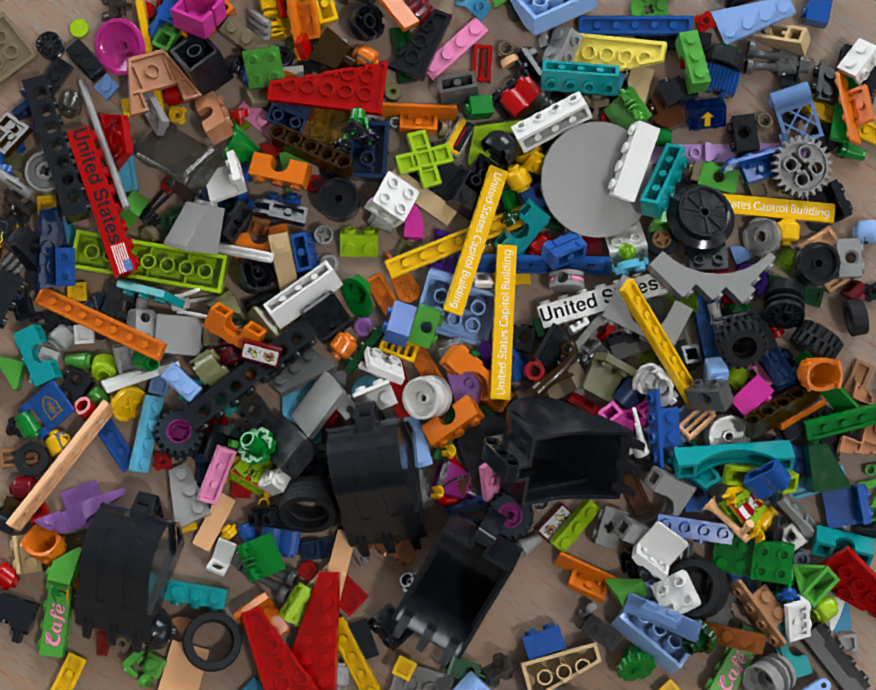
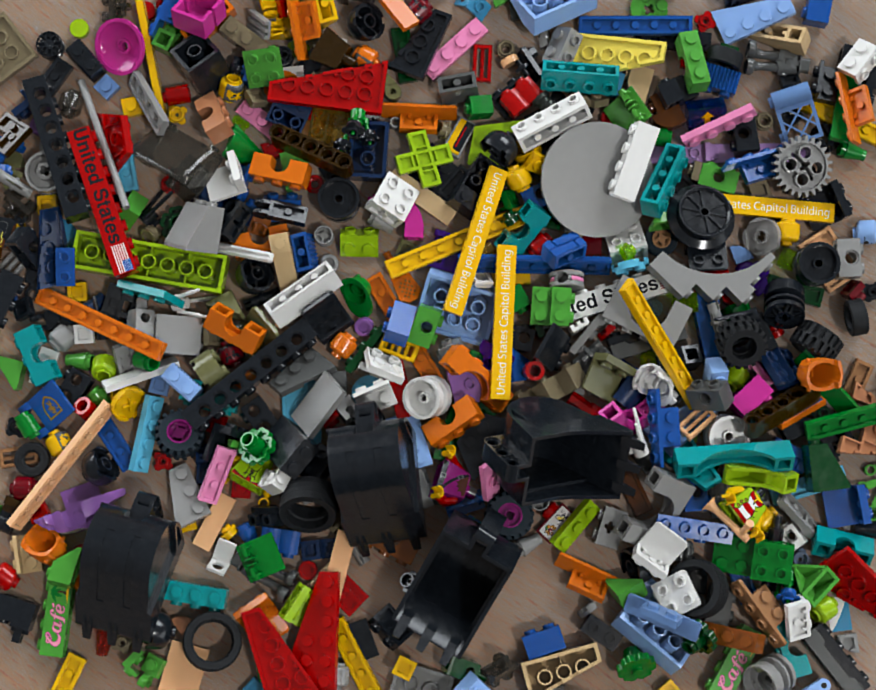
nougat wing [127,49,202,118] -> none
red tile [229,108,249,126] -> none
tile [240,338,282,368] -> none
red tile [294,33,313,60] -> none
dark brown plant [531,339,578,397] -> none
blue brick [743,459,791,500] -> none
none -> black cylinder [82,446,120,486]
none -> yellow head [218,74,244,103]
none -> green brick [514,284,531,315]
none -> bright green plate [530,286,575,328]
none -> red tile [541,501,559,520]
none -> bright pink plate [680,103,757,148]

